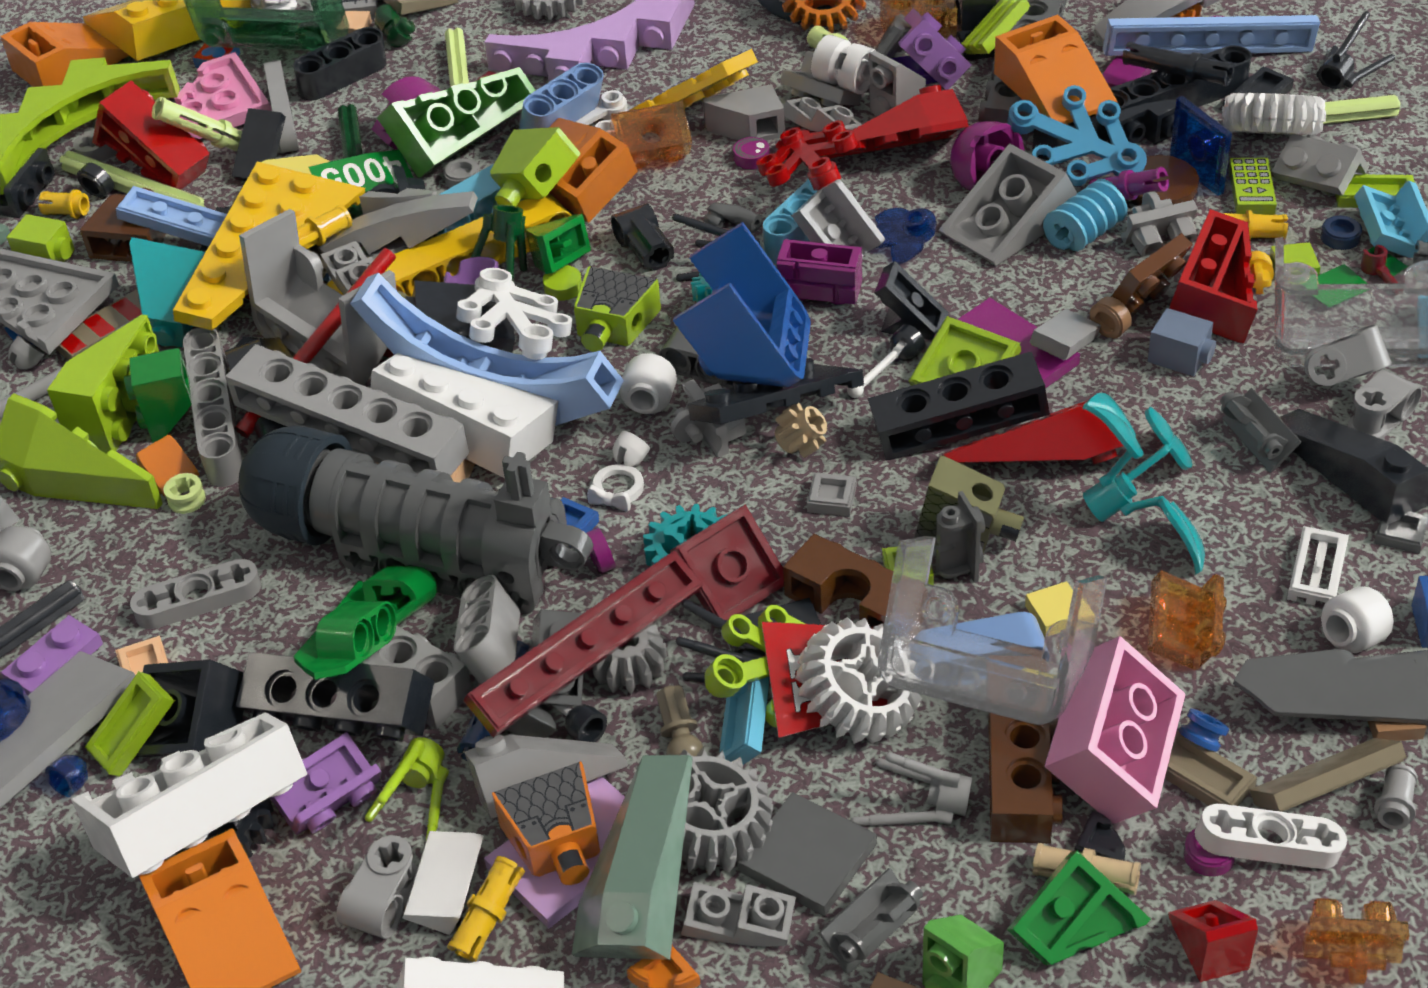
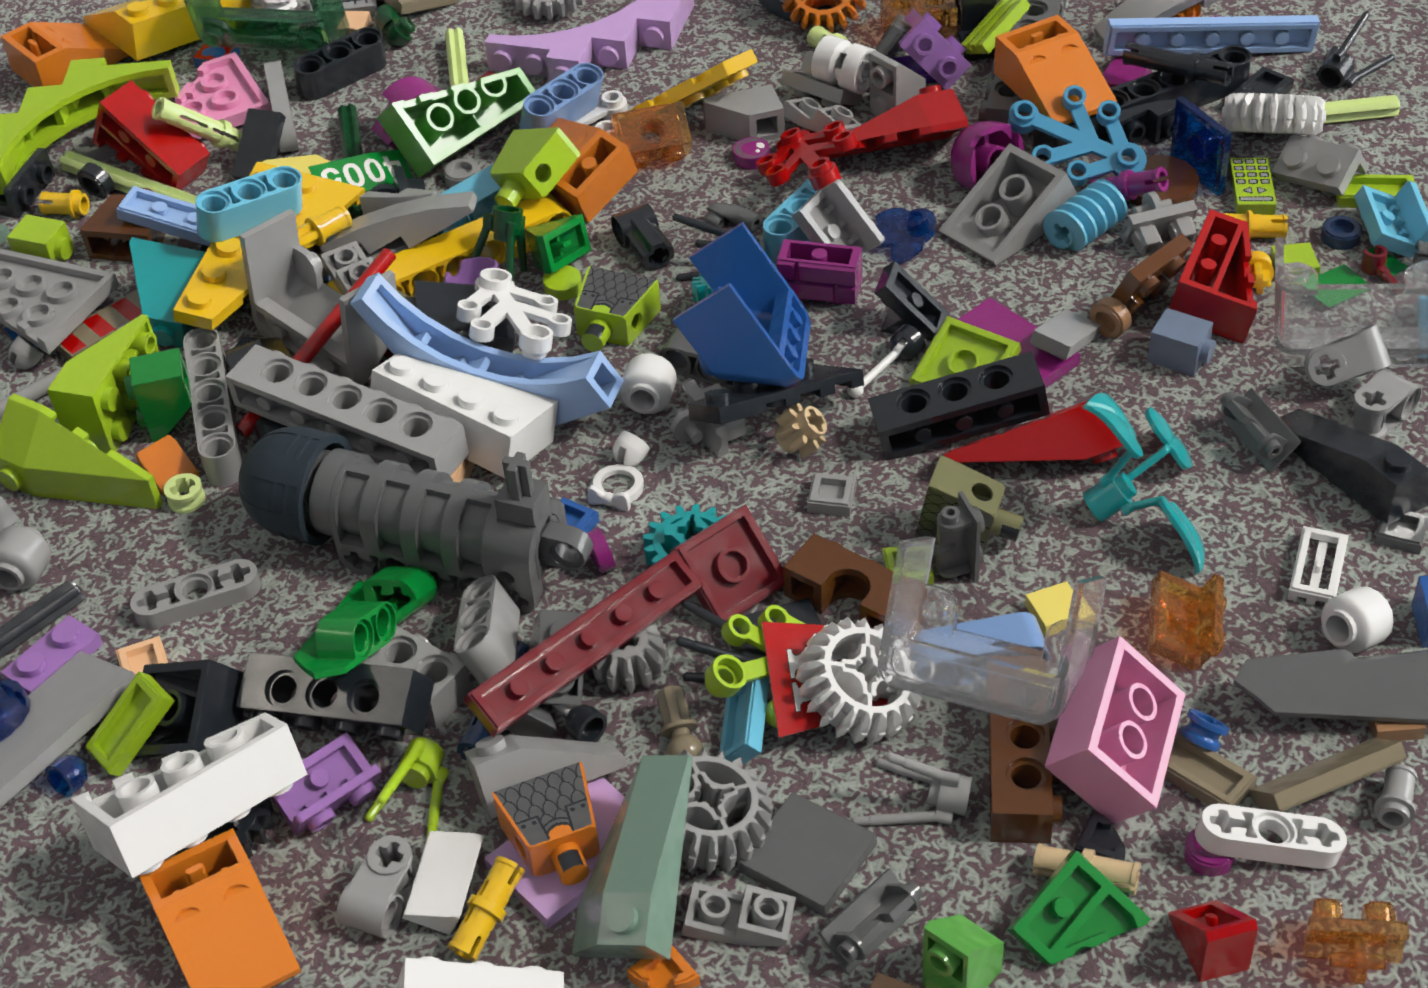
none -> medium azure beam [195,166,302,242]

